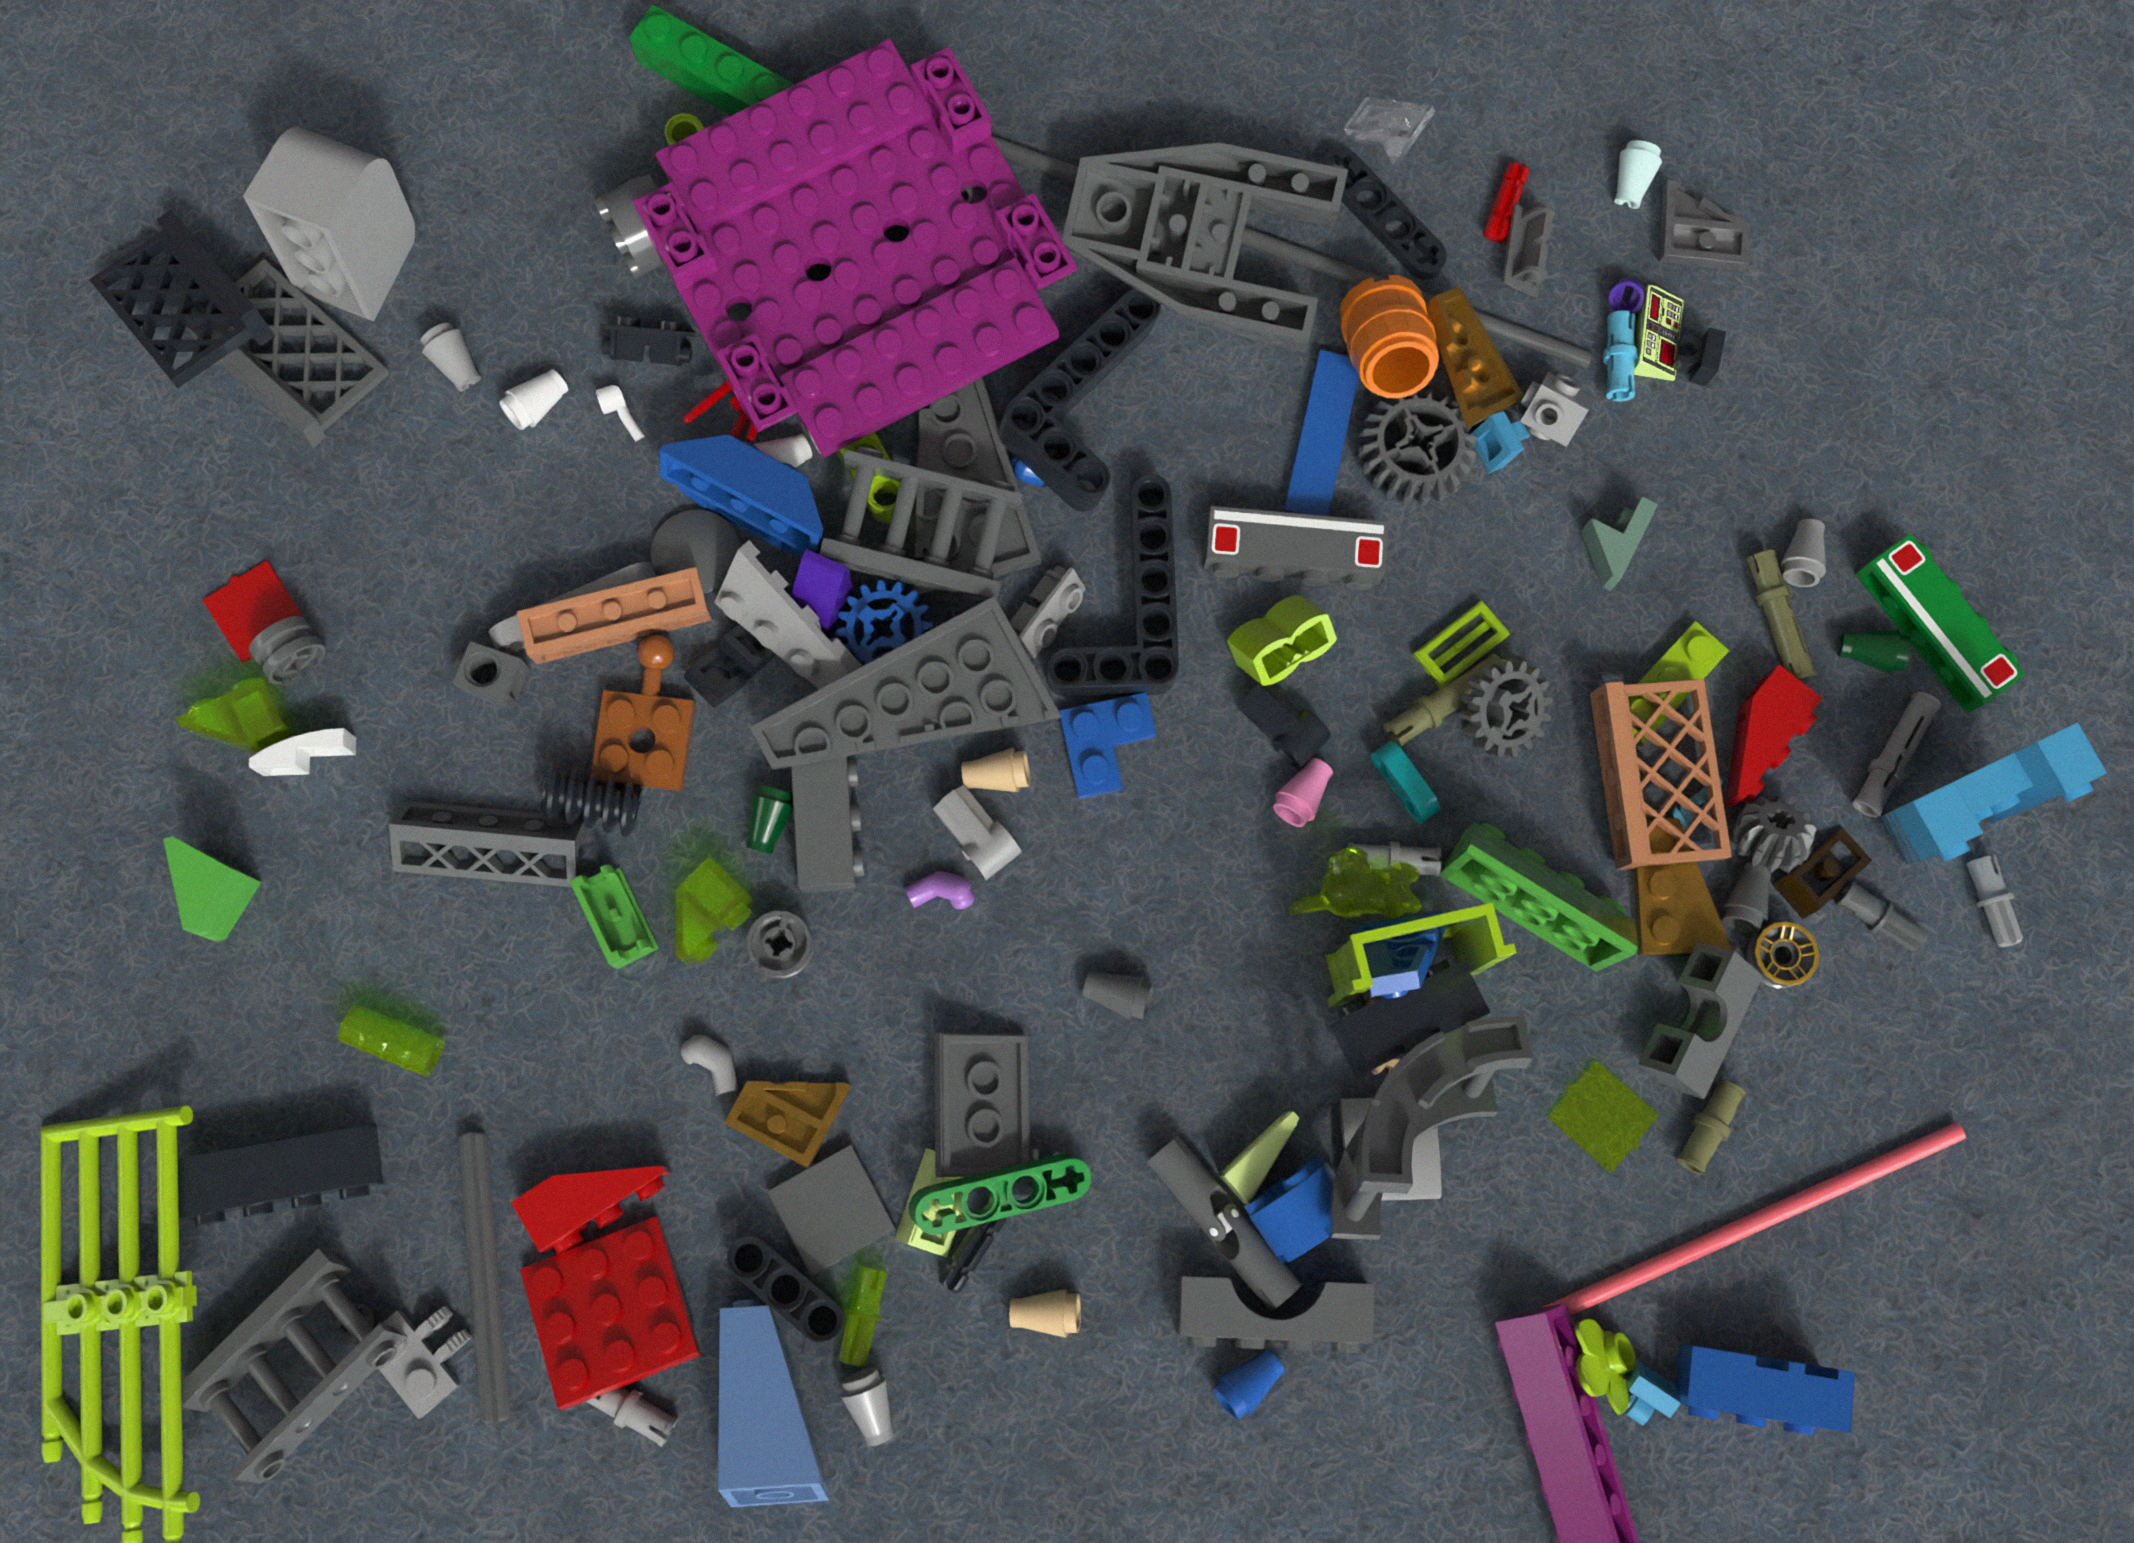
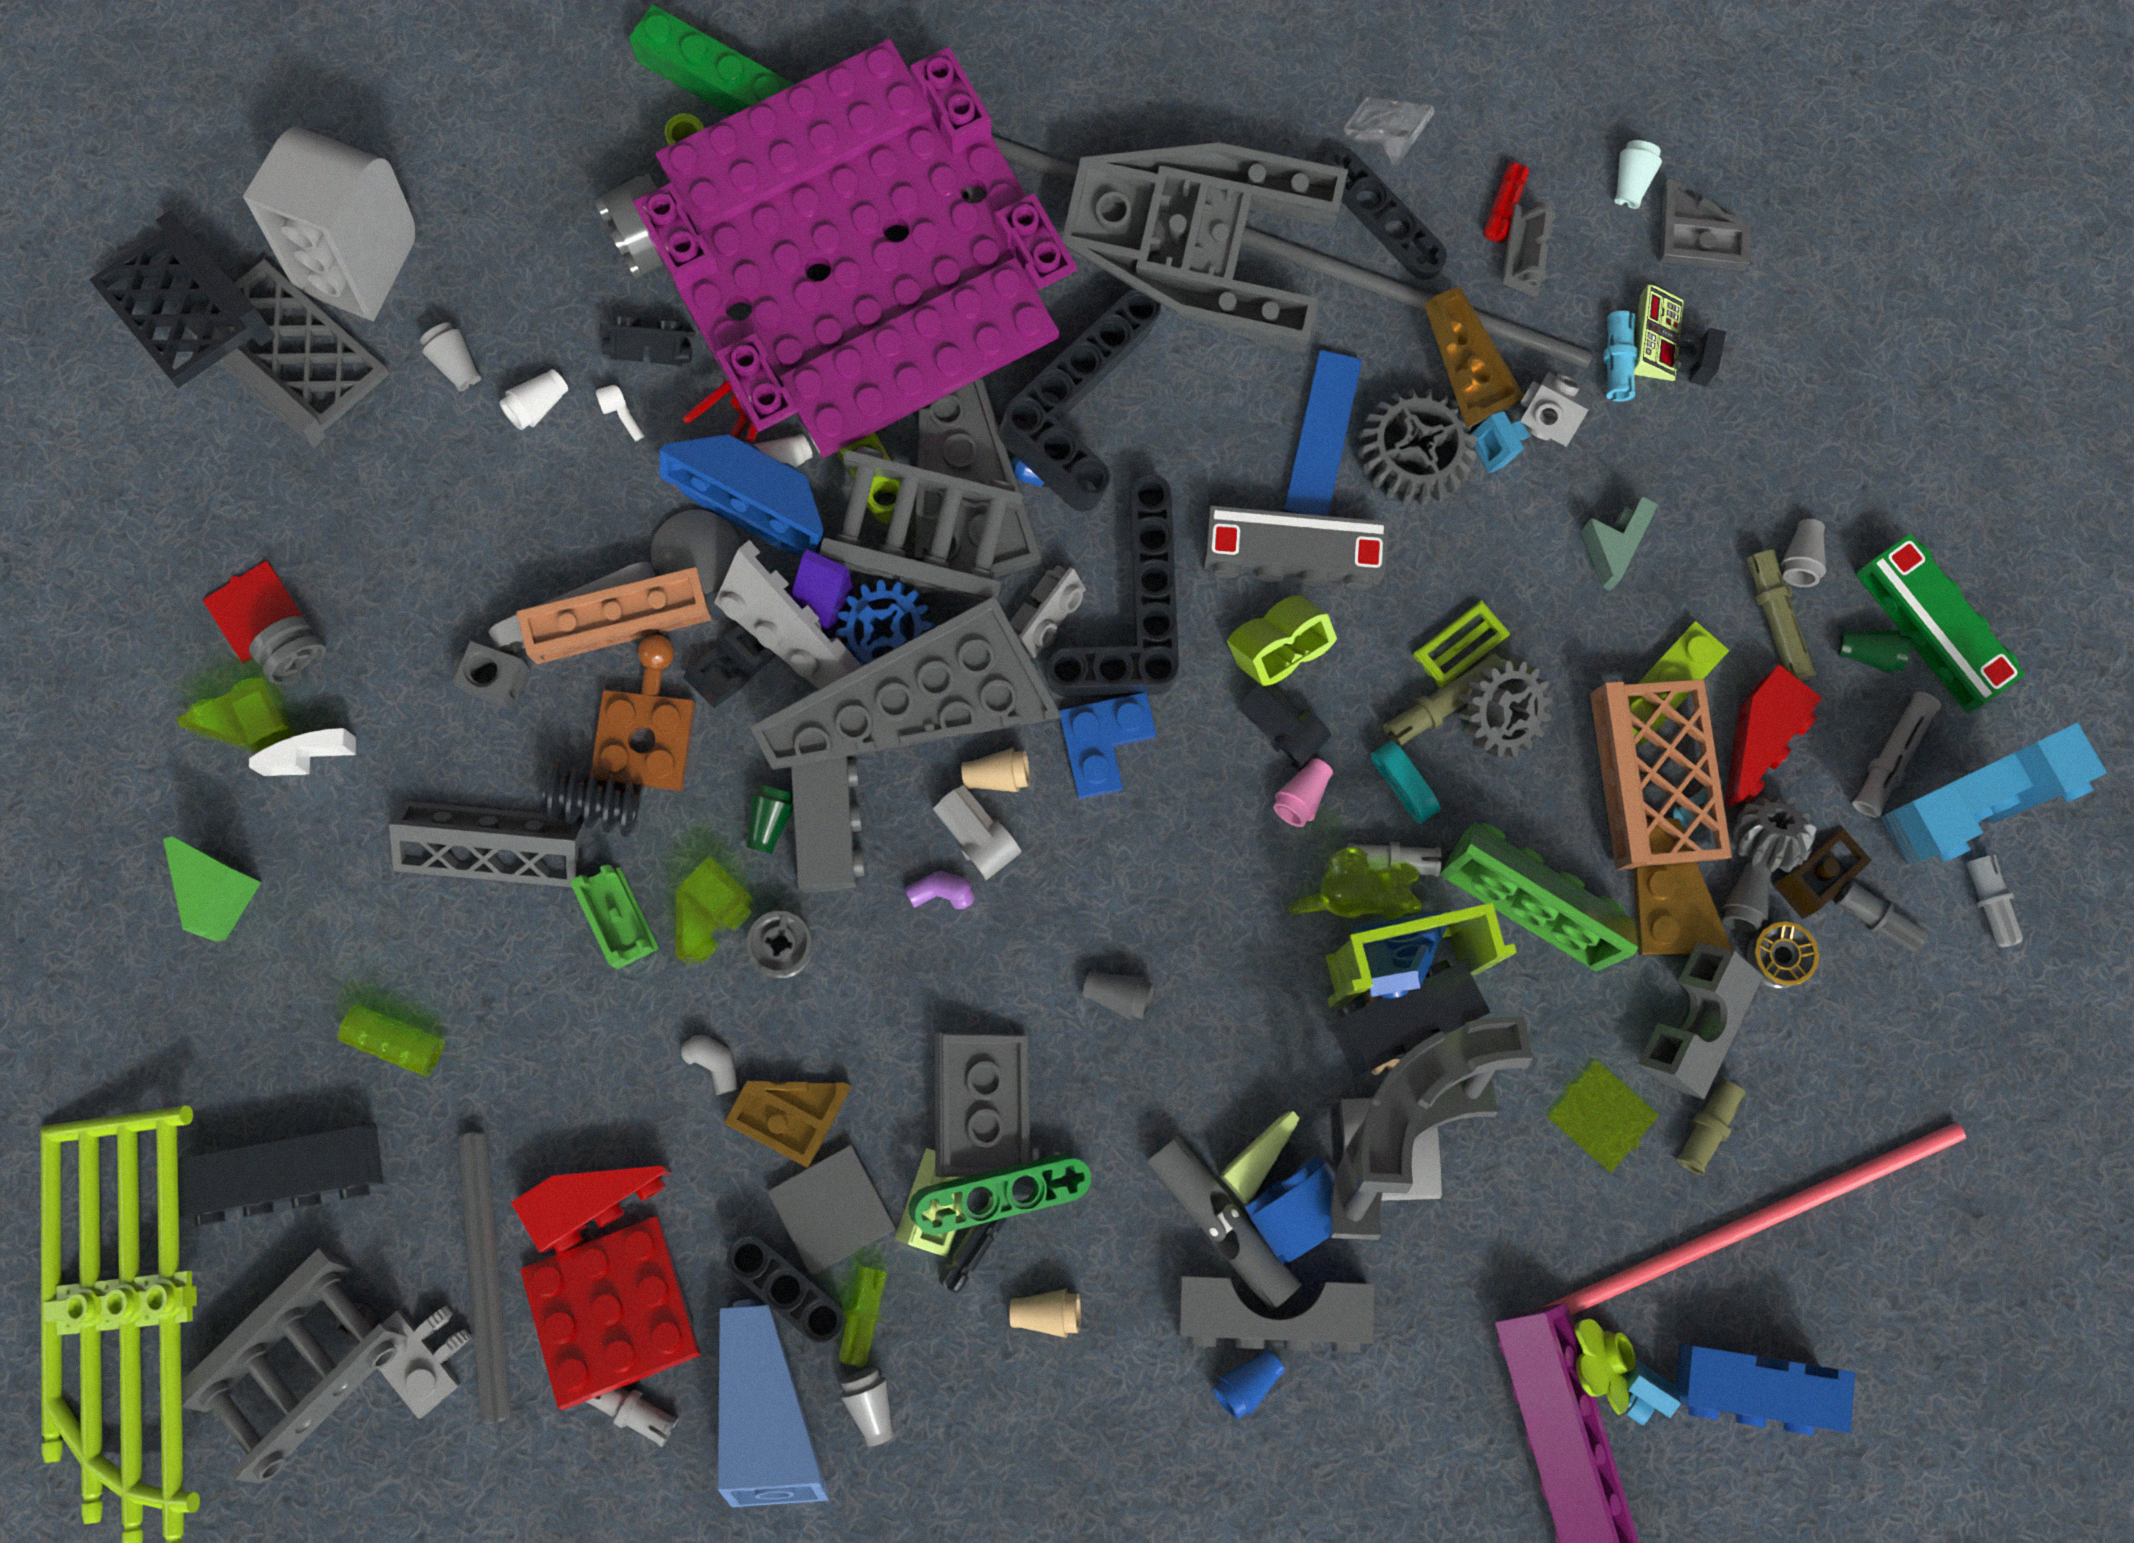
orange piece [1339,275,1439,398] -> none
dark purple hinge [1609,277,1645,314] -> none

